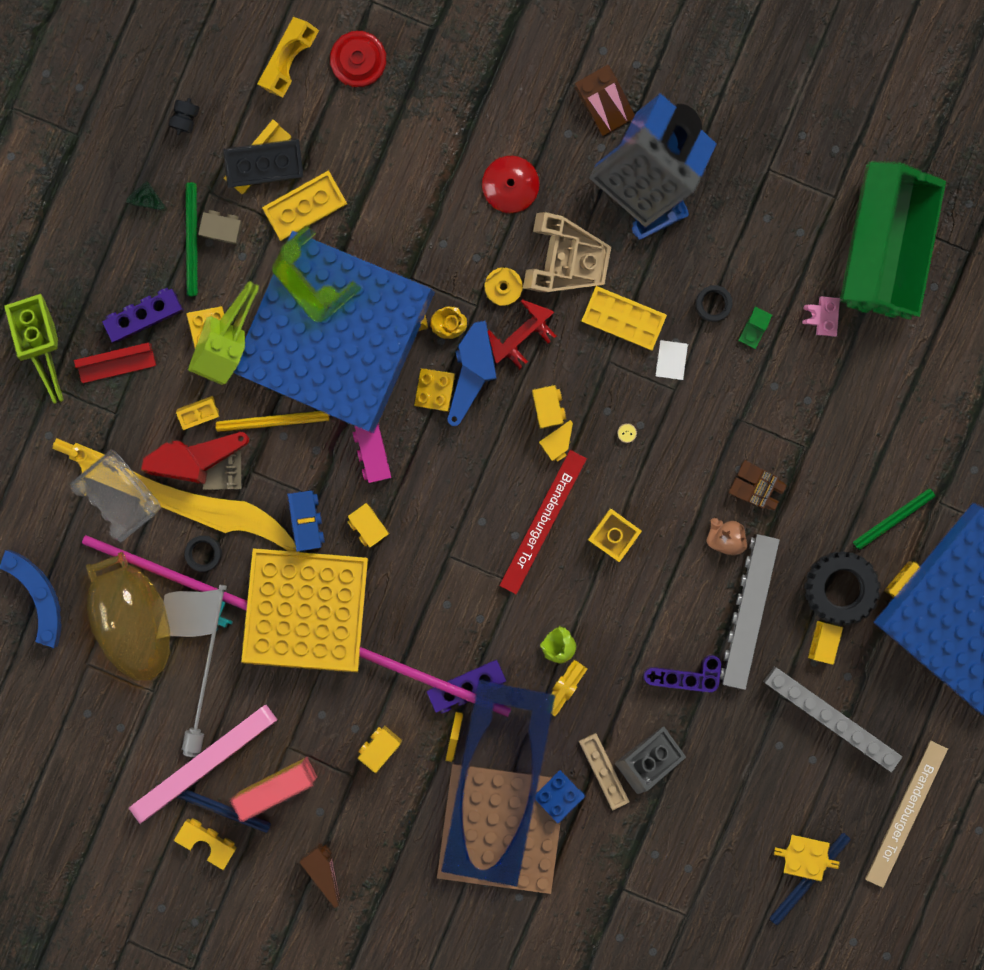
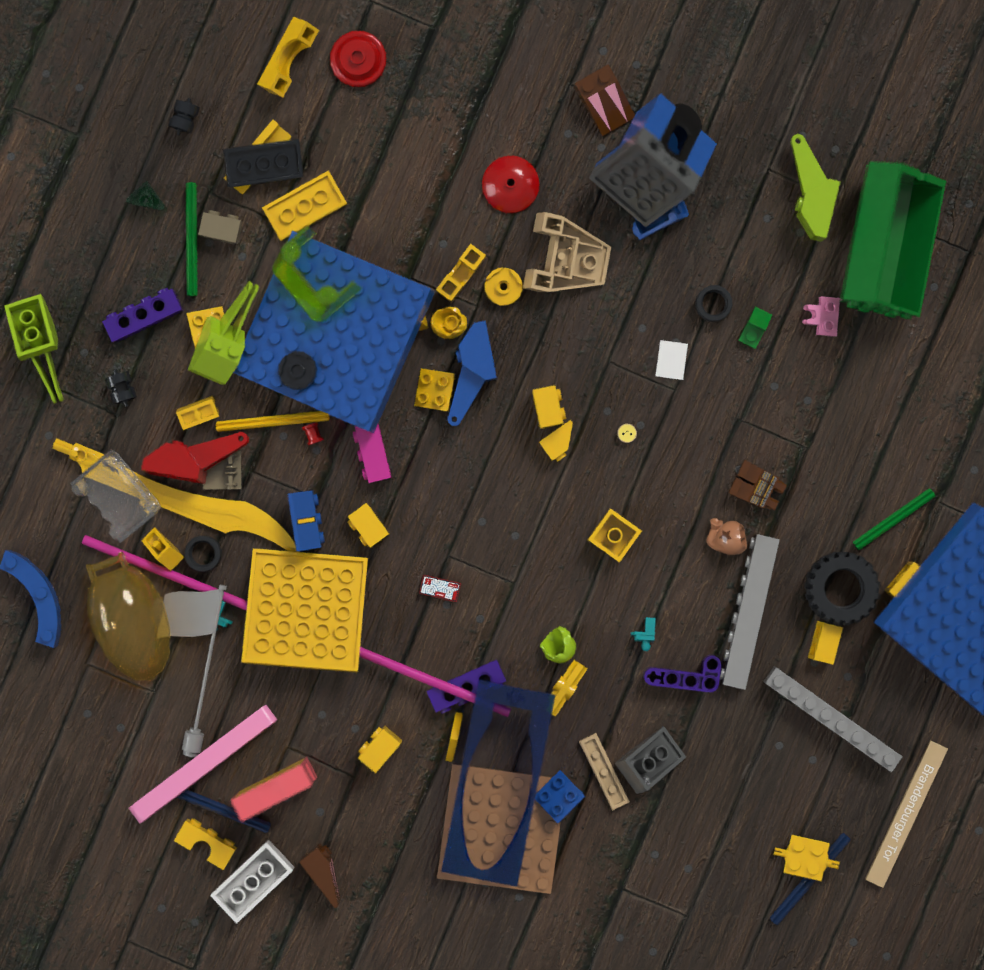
red panel [74,343,156,383] -> none
red hose [487,300,557,370] -> none
red tile [499,450,587,594] -> none
yellow plate [581,286,667,351] -> none
none -> black wheel [105,369,137,407]
none -> yellow slope [141,527,184,571]
none -> white brick [210,839,295,924]
none -> black tile [278,351,317,390]
none -> red bush [302,422,324,445]
none -> tile [419,575,461,602]
none -> yellow arch [436,244,486,303]
none -> teal piece [631,617,655,651]
none -> lime slope [790,134,840,242]

